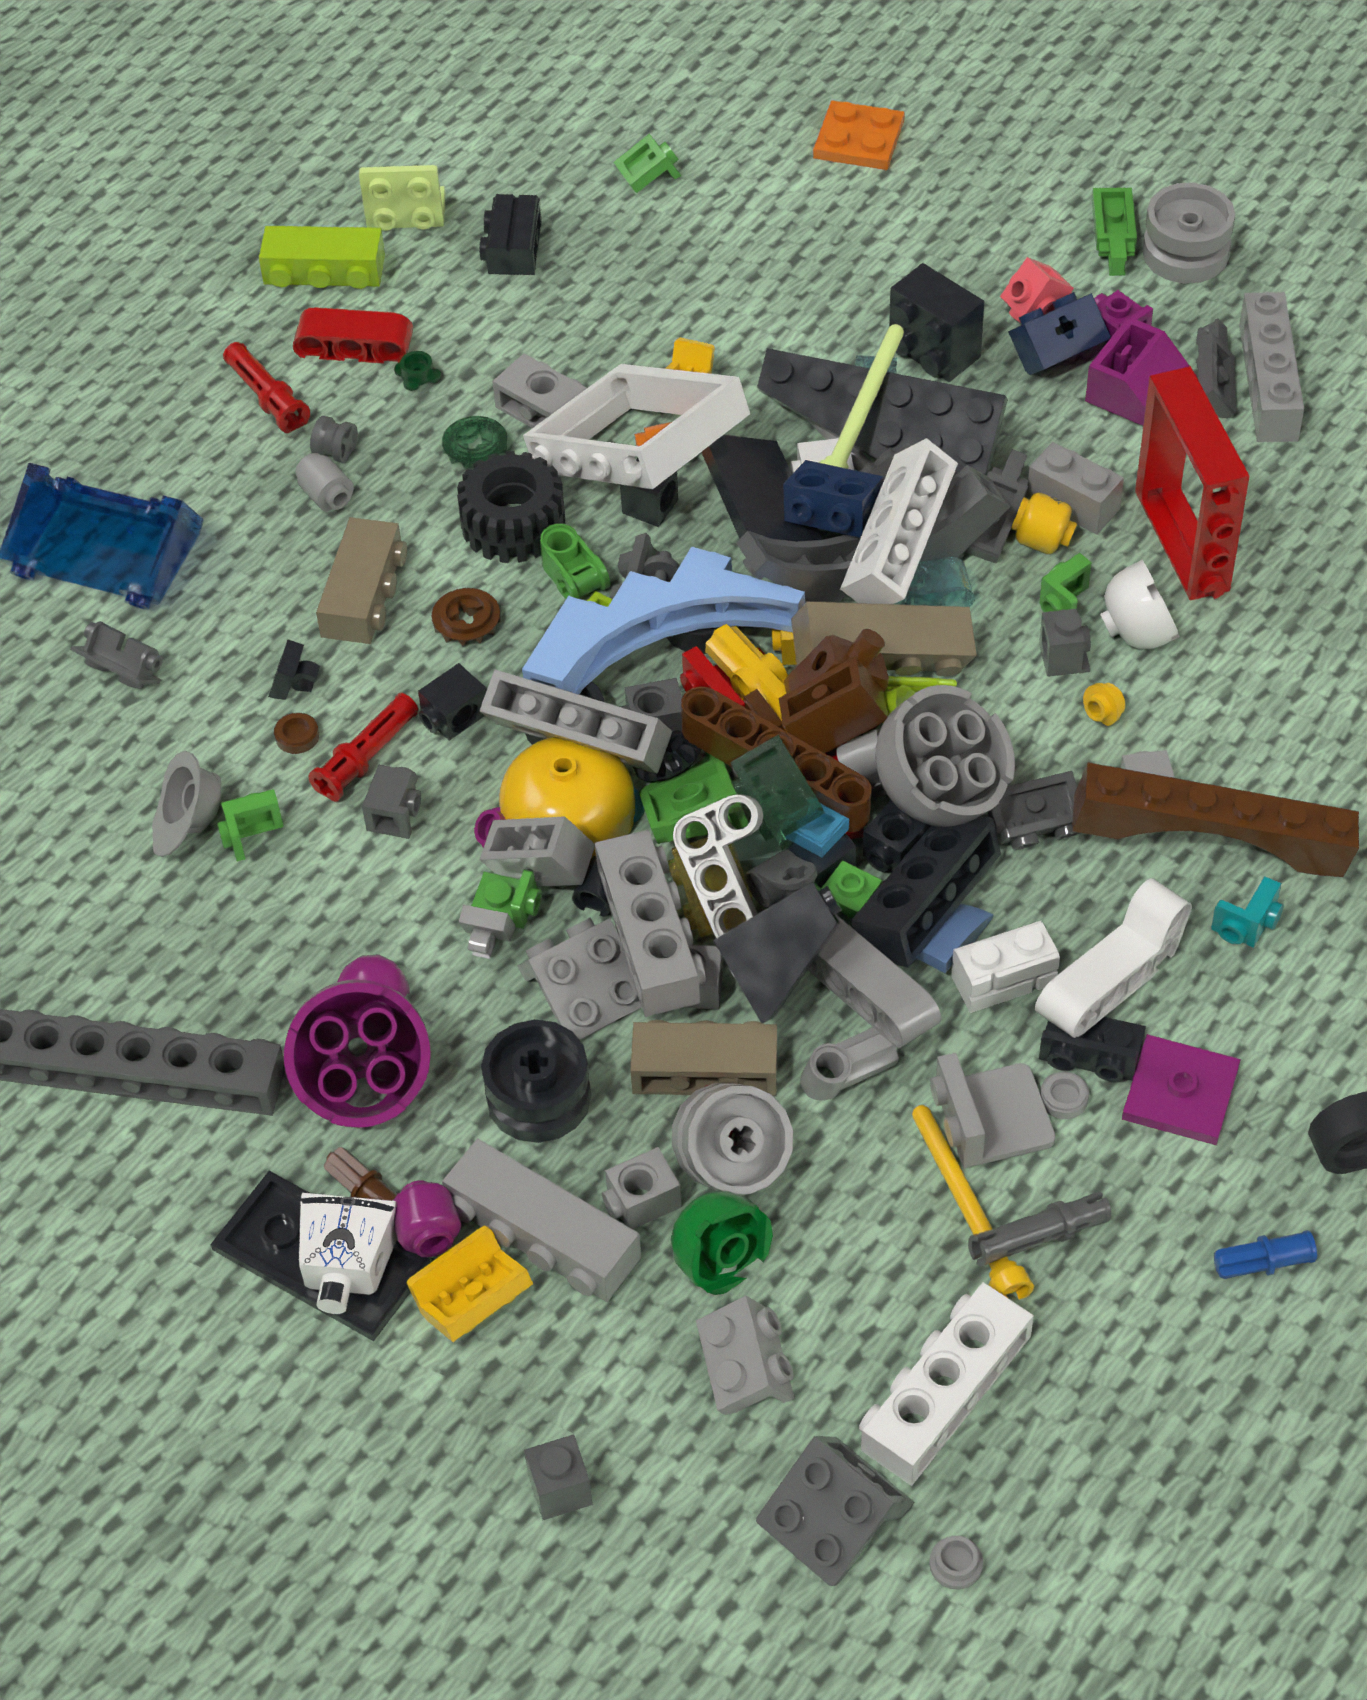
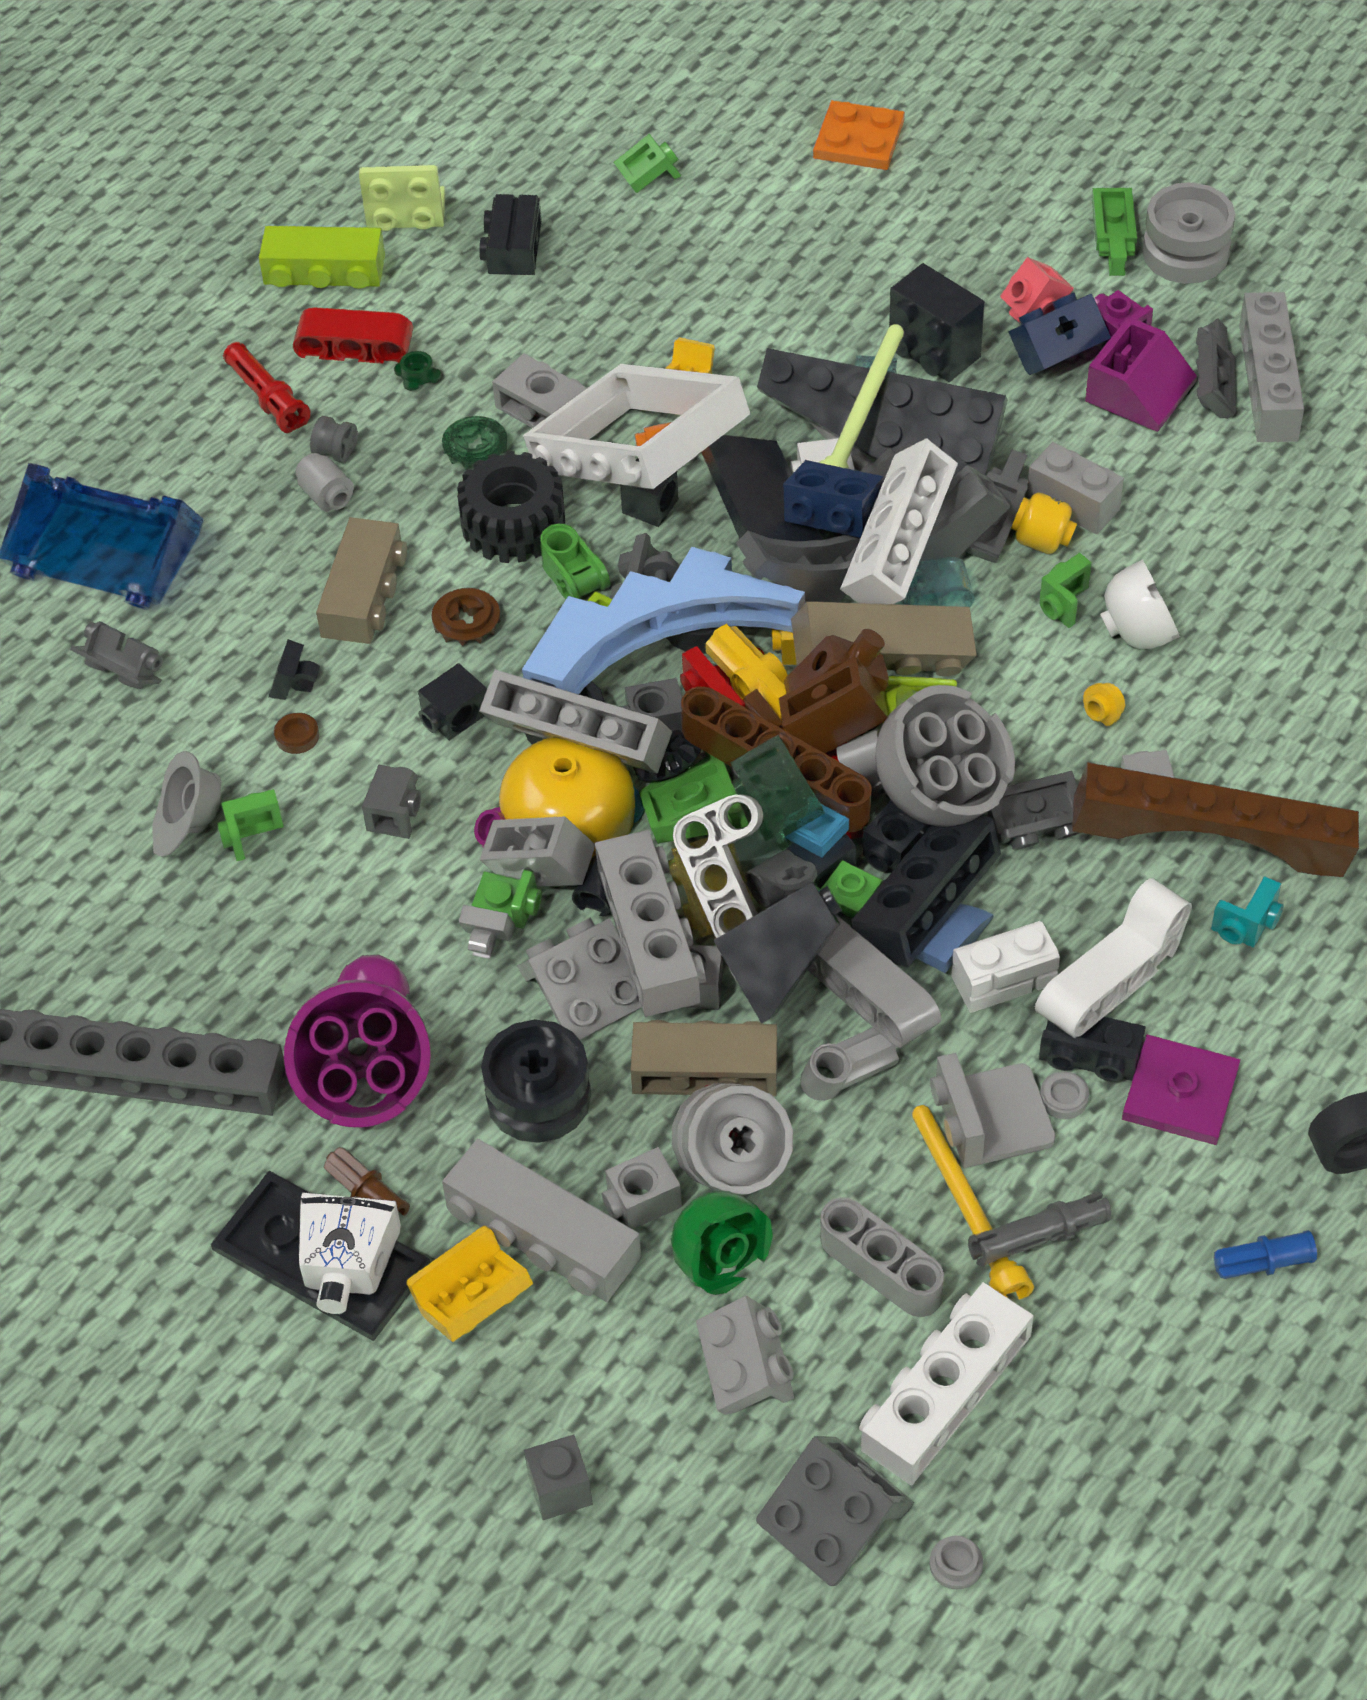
red pin [308,693,419,802] -> none
magenta head [393,1180,461,1257] -> none
dark grey brick [1039,609,1091,677] -> none
red window [1135,366,1250,601] -> none
none -> light grey beam [820,1197,944,1317]

